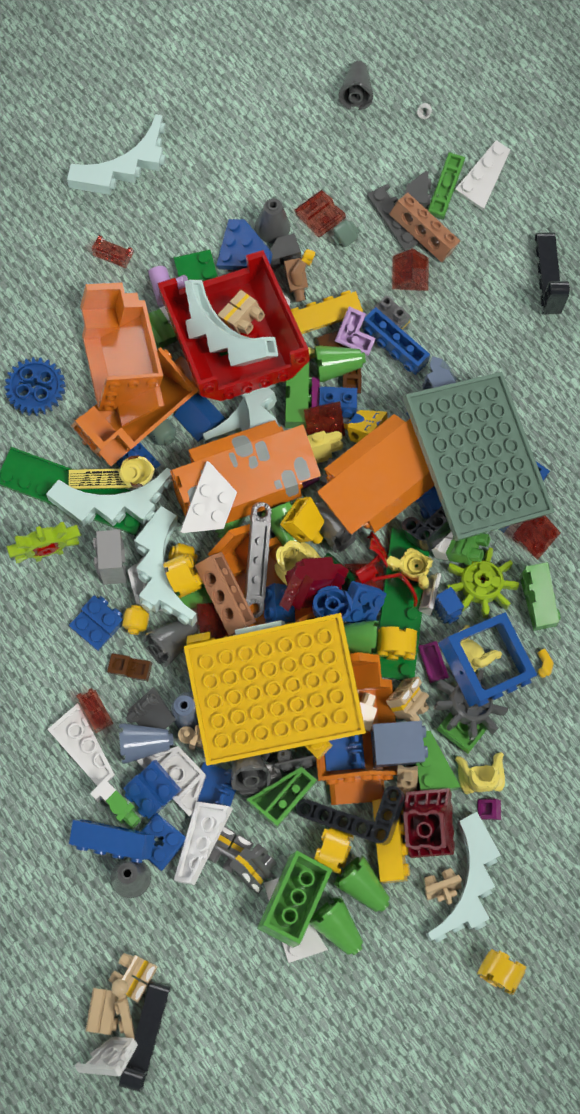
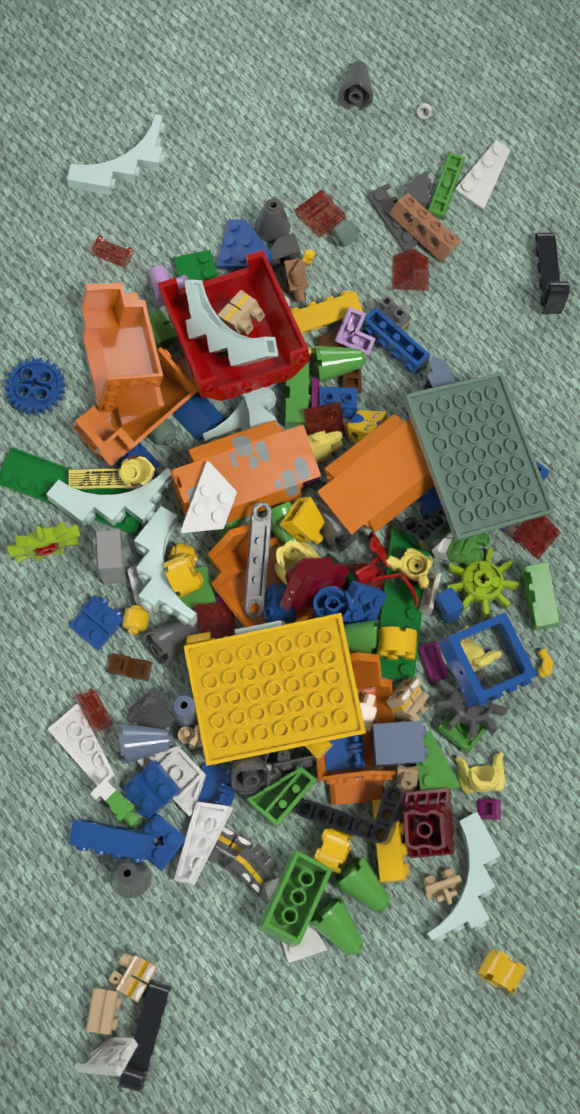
tan plate [111,979,135,1039] -> none
nougat brick [195,552,256,635] -> none

